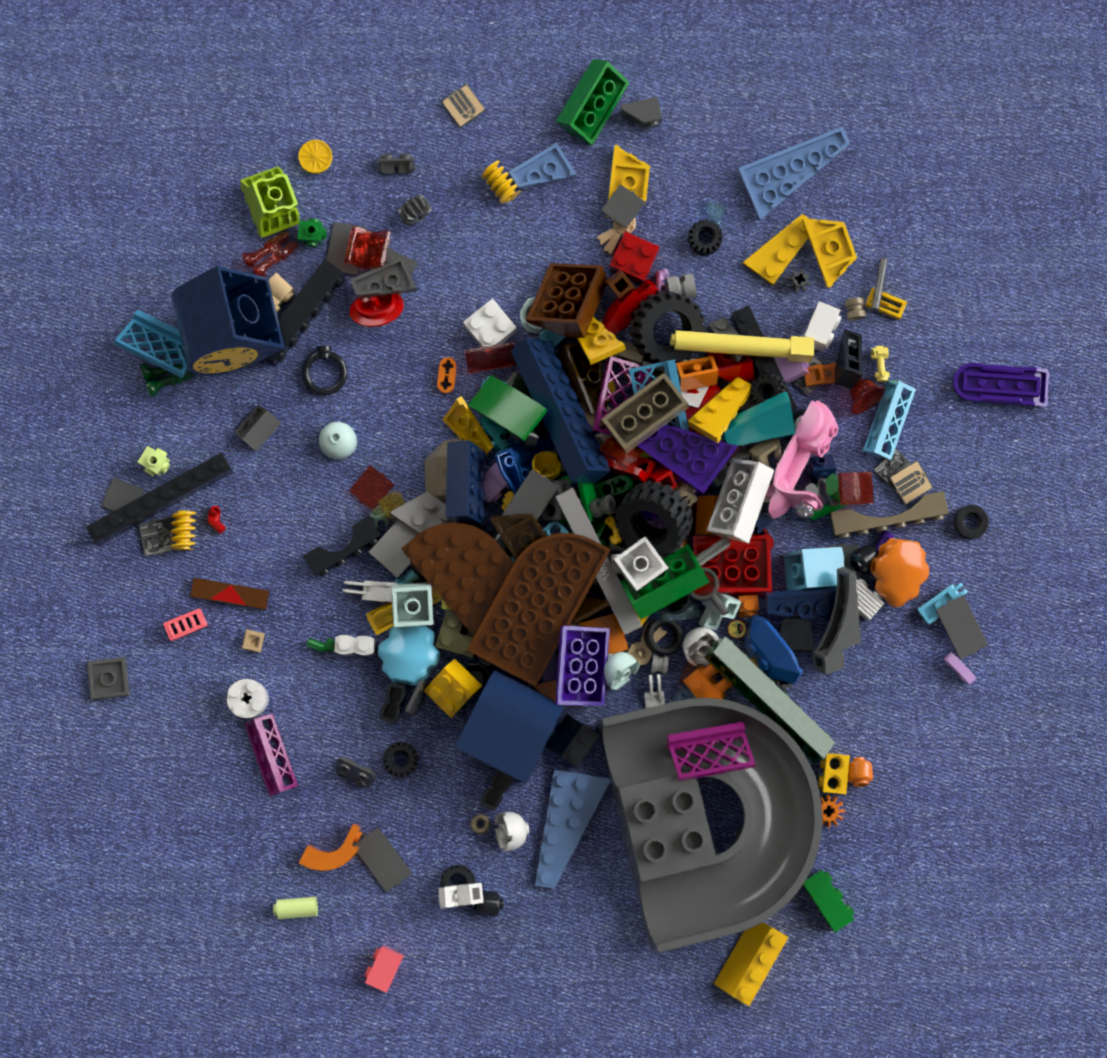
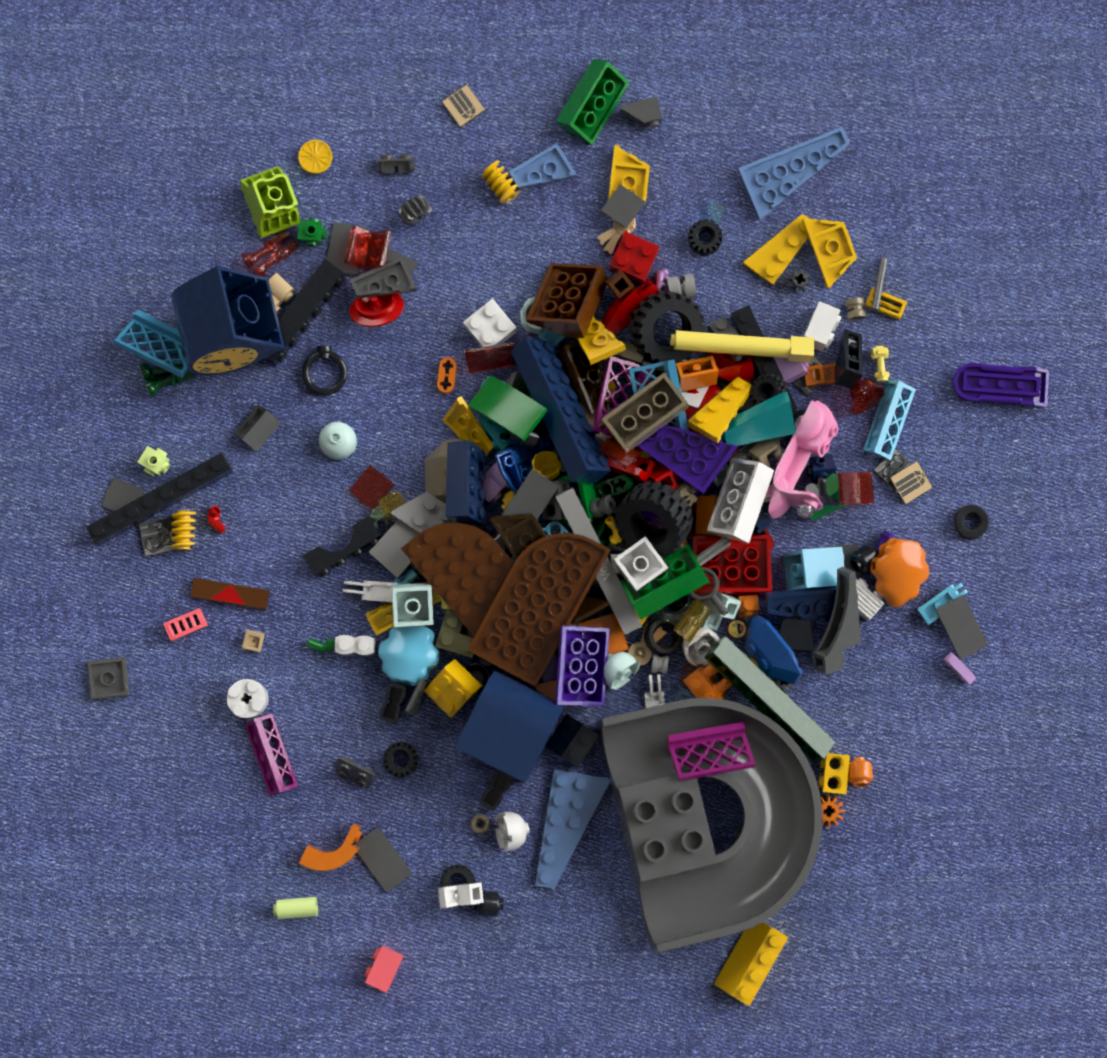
green brick [803,869,855,932] -> none
dark tan arch [829,491,949,539] -> none
none -> clear yellow panel [673,598,712,642]

